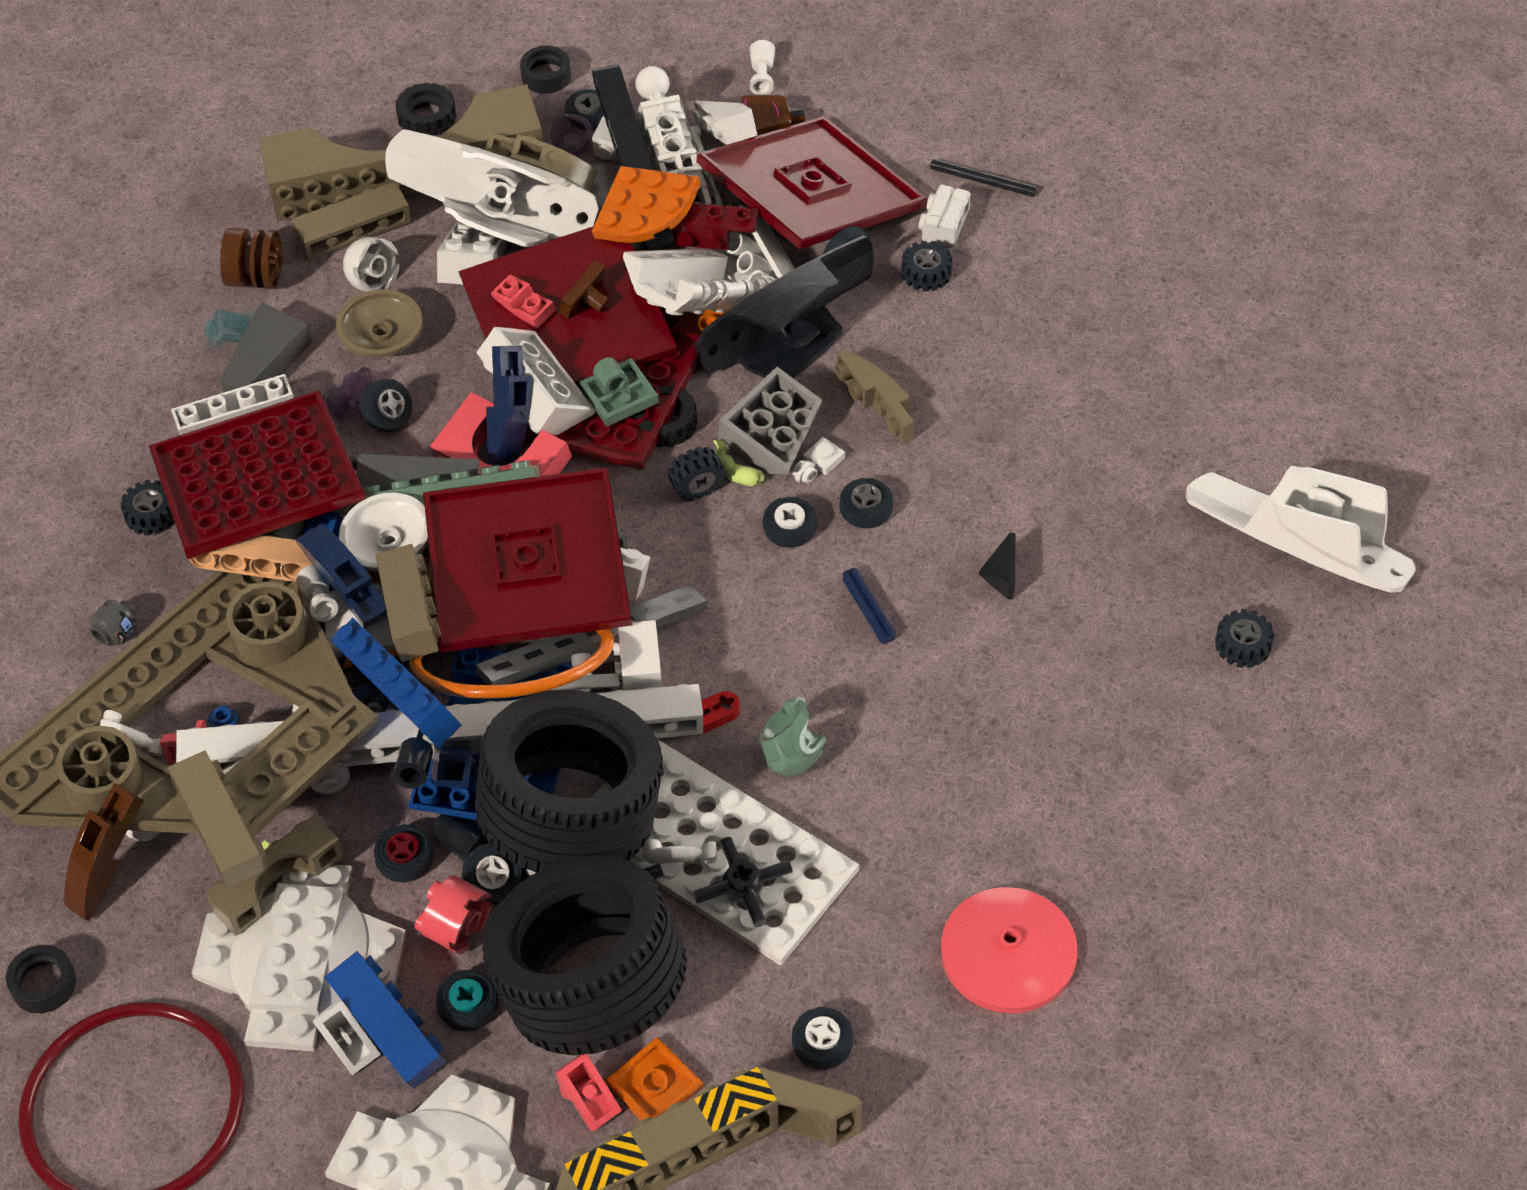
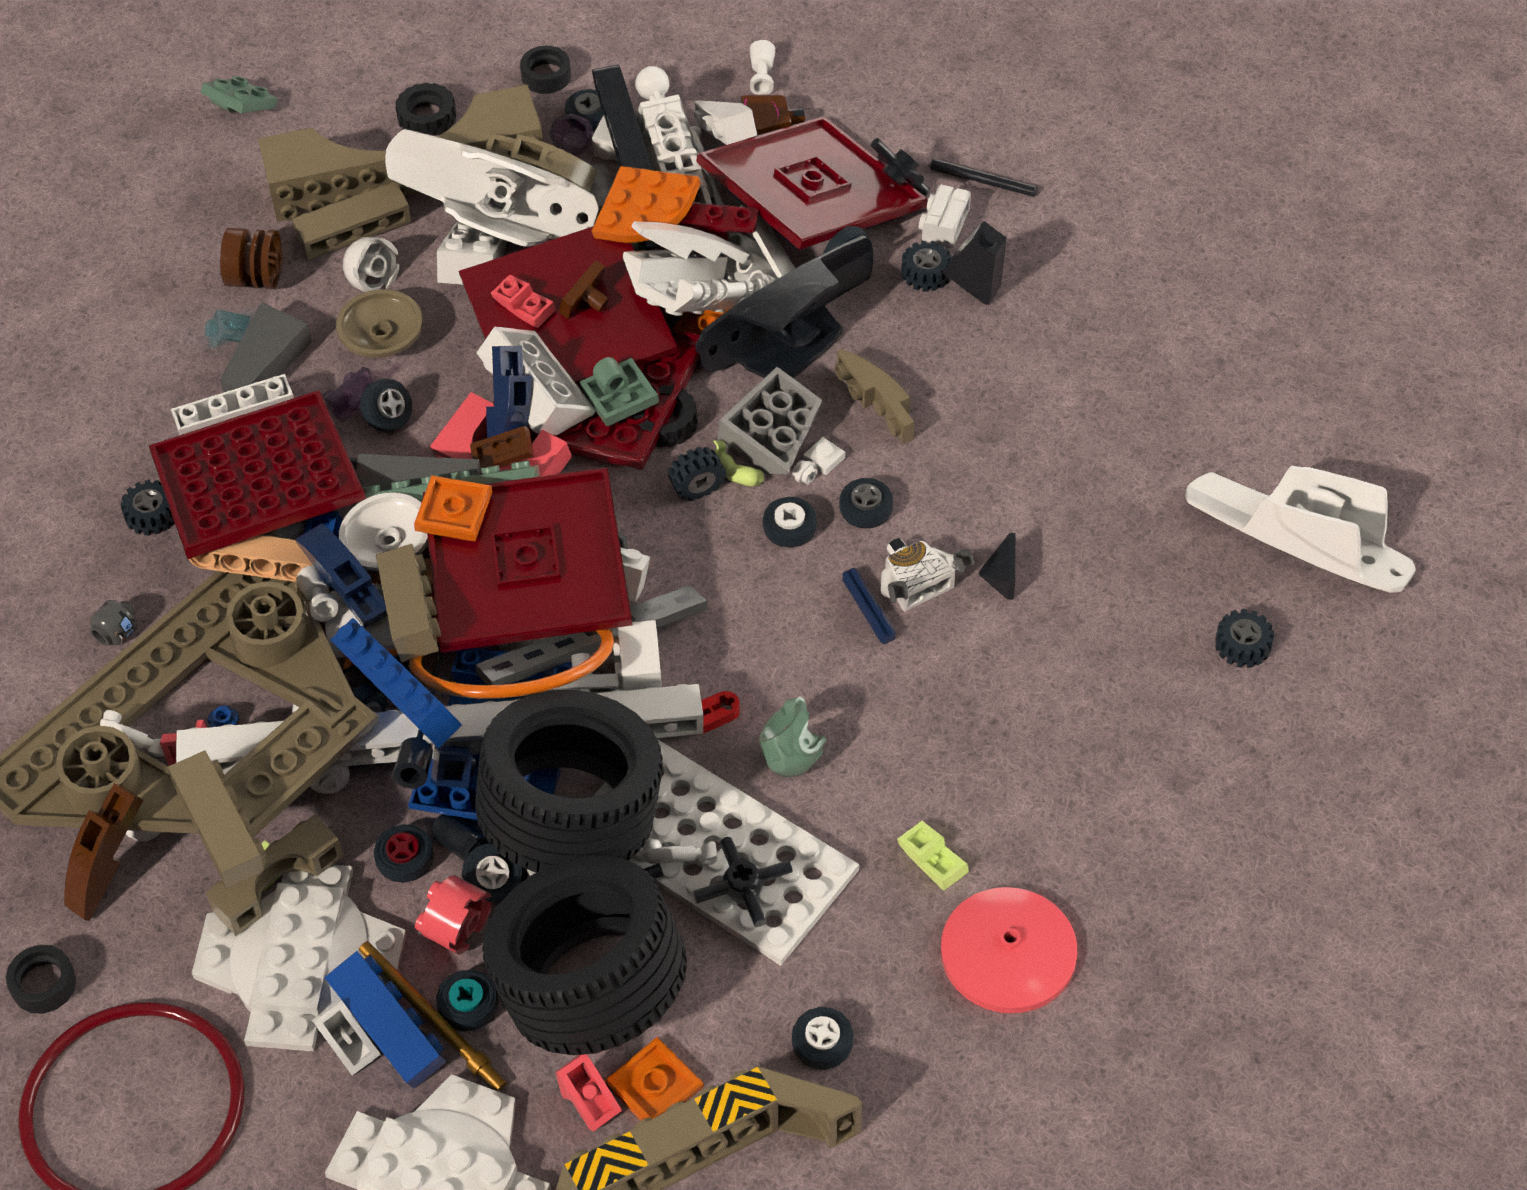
none -> sand green plate [201,76,278,114]
none -> pearl gold bar [359,941,507,1092]
none -> orange tile [414,475,492,542]
none -> reddish brown tile [470,426,534,473]
none -> white slope [631,221,749,265]
none -> black bar [871,138,930,196]
none -> white torso [881,538,975,612]
none -> yellowish green slope [897,821,969,891]
none -> black slope [942,221,1007,305]

